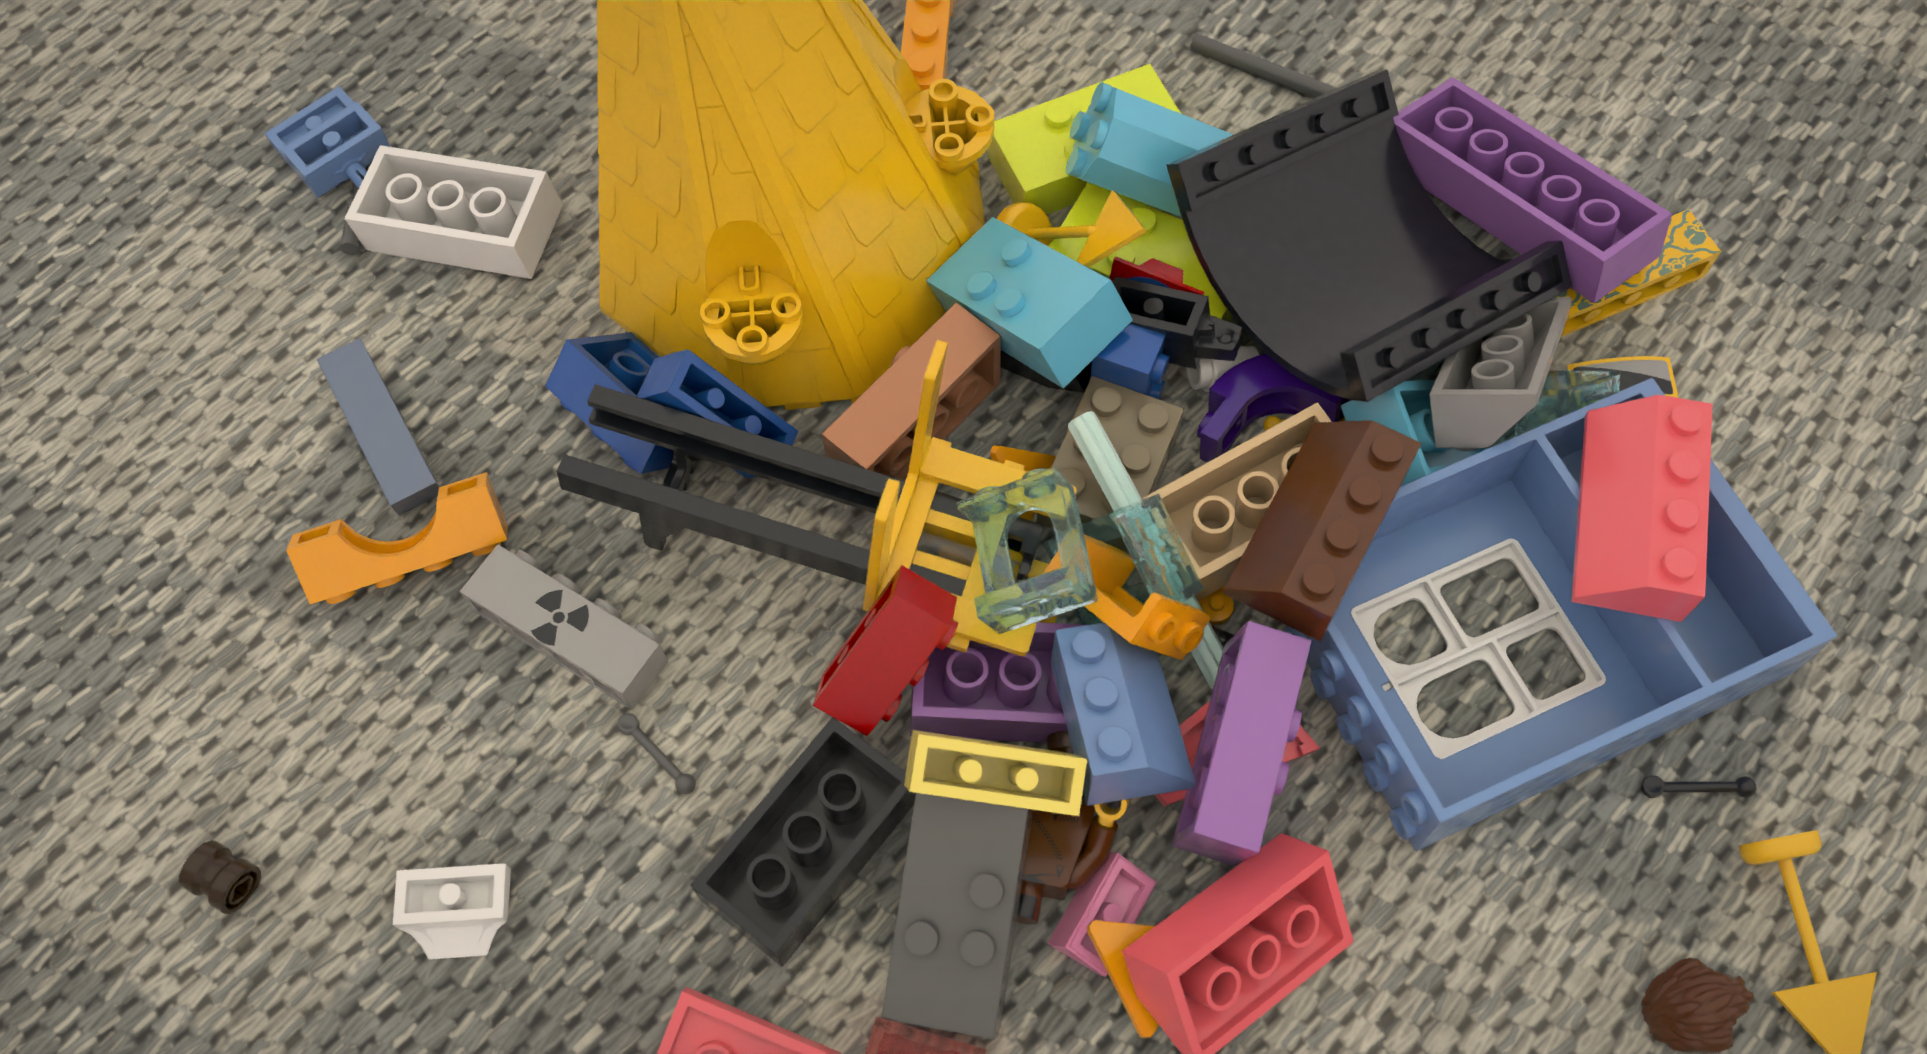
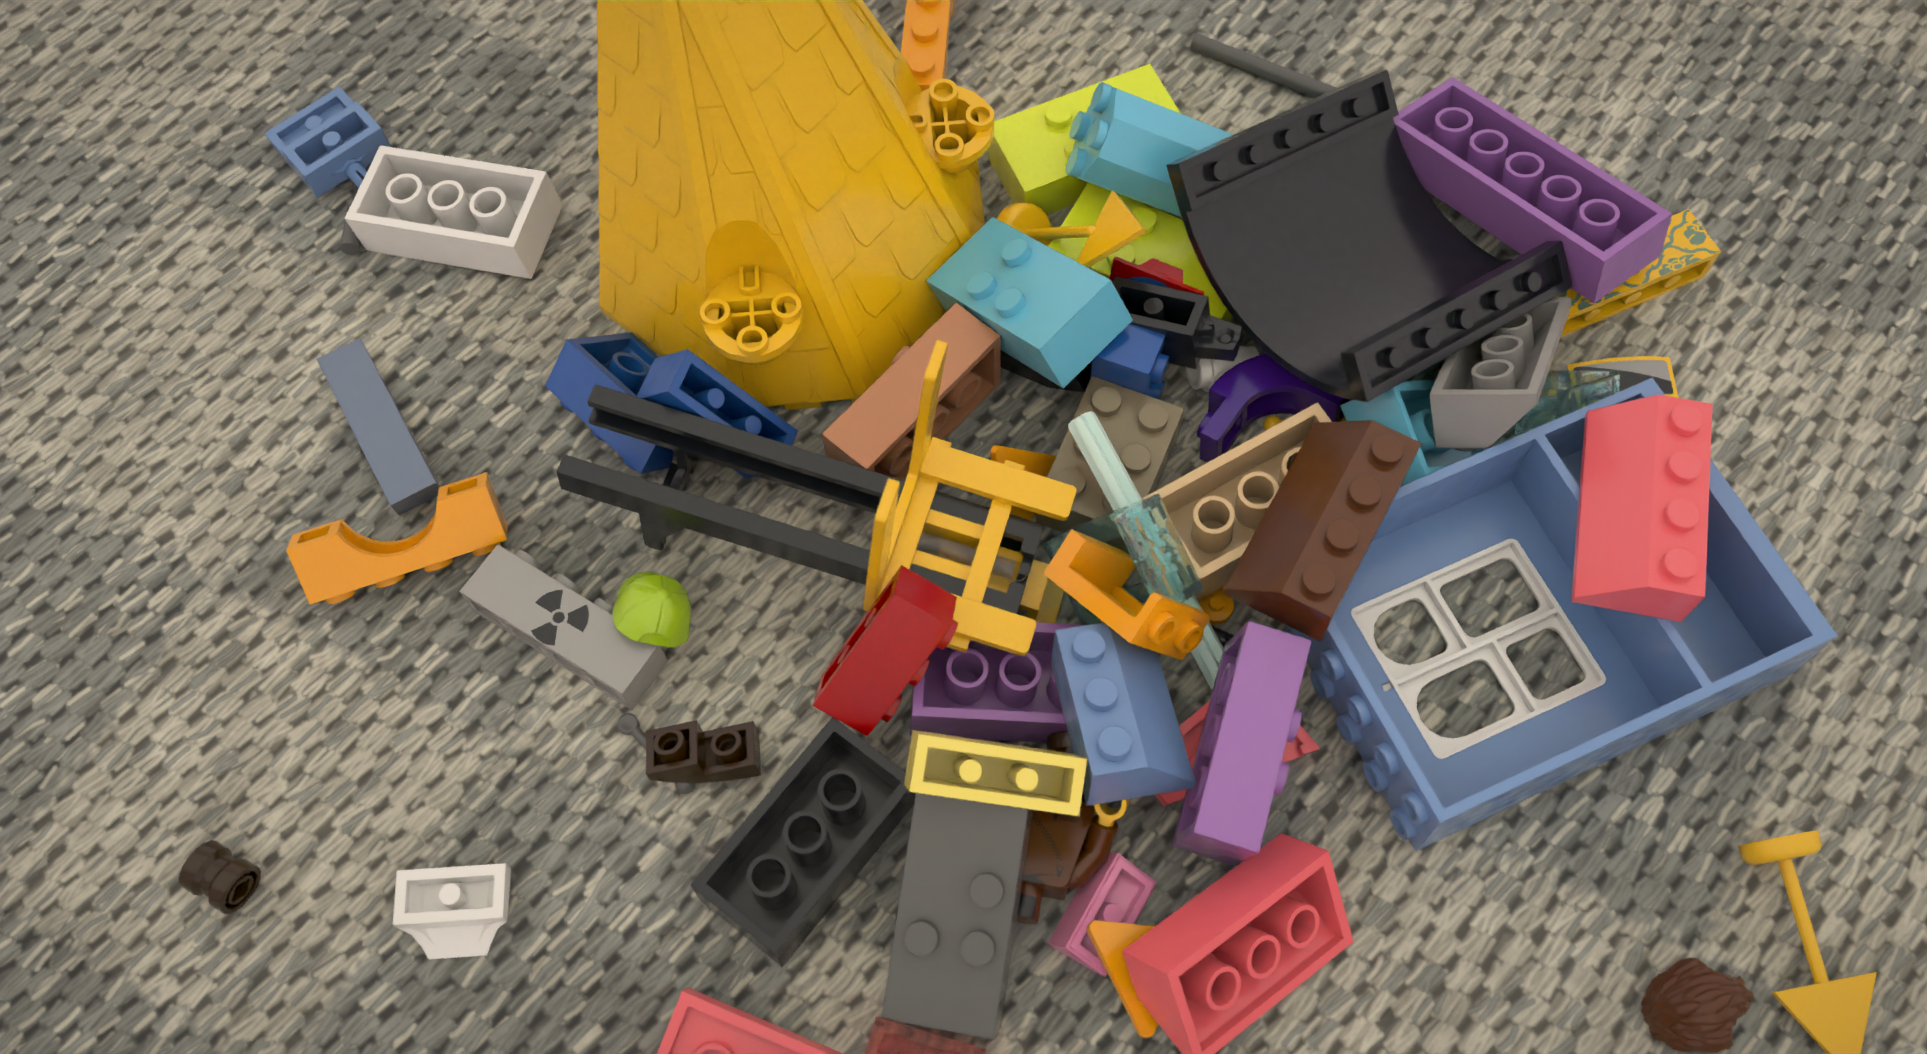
clear light blue panel [957,467,1098,634] -> none
black hinge [1641,775,1757,798] -> none
none -> lime piece [612,572,692,647]
none -> dark brown slope [646,720,761,783]

